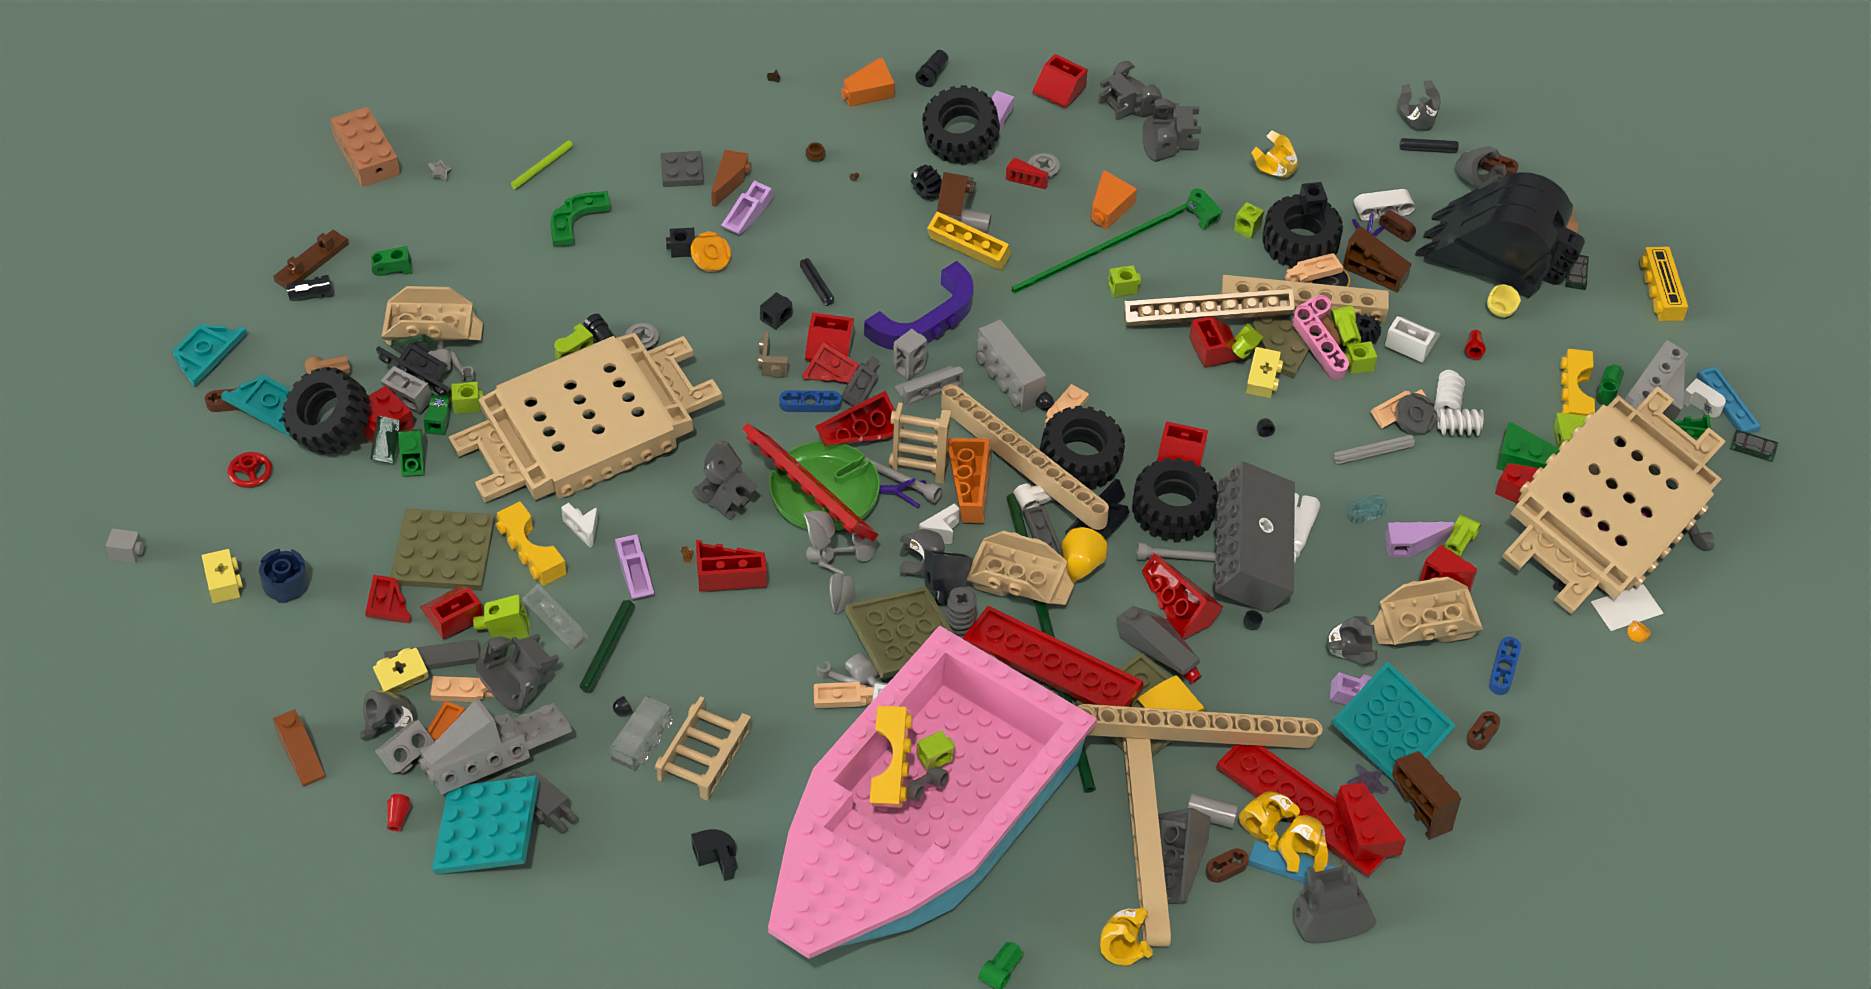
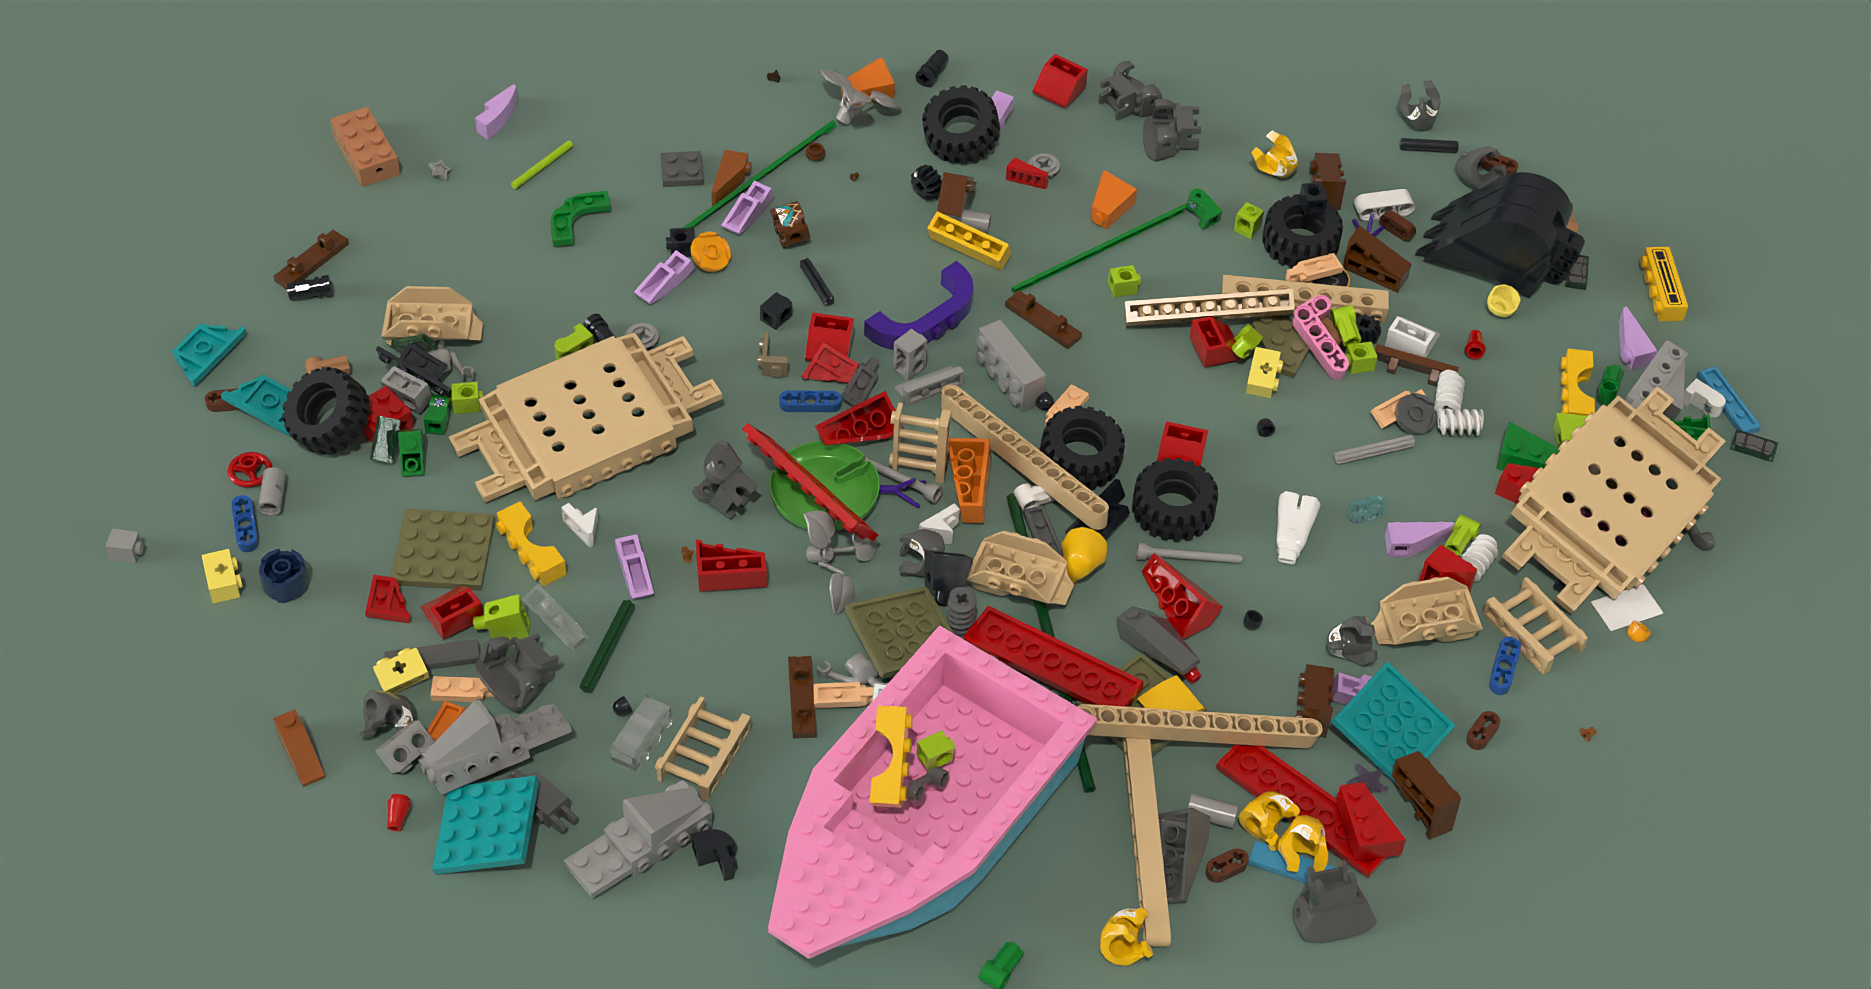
green leg [371,246,412,276] -> none
dark grey piece [1214,461,1295,613] -> none
none -> blue beam [231,495,258,552]
none -> light grey pin [258,467,286,516]
none -> lavender slope [475,84,518,140]
none -> light grey wedge [564,780,713,899]
none -> lavender slope [634,251,695,304]
none -> green piece [683,120,837,228]
none -> reddish brown brick [770,201,810,248]
none -> reddish brown hinge [788,656,816,739]
none -> light grey plant [818,70,901,124]
none -> reddish brown hinge [1005,290,1082,349]
none -> reddish brown wedge [1296,664,1334,738]
none -> reddish brown wedge [1309,153,1346,210]
none -> reddish brown hinge [1375,344,1459,386]
none -> white piece [1461,534,1499,582]
none -> tan fence [1483,577,1588,675]
none -> clear orange piece [1580,726,1597,742]
none -> lavender slope [1619,307,1657,370]

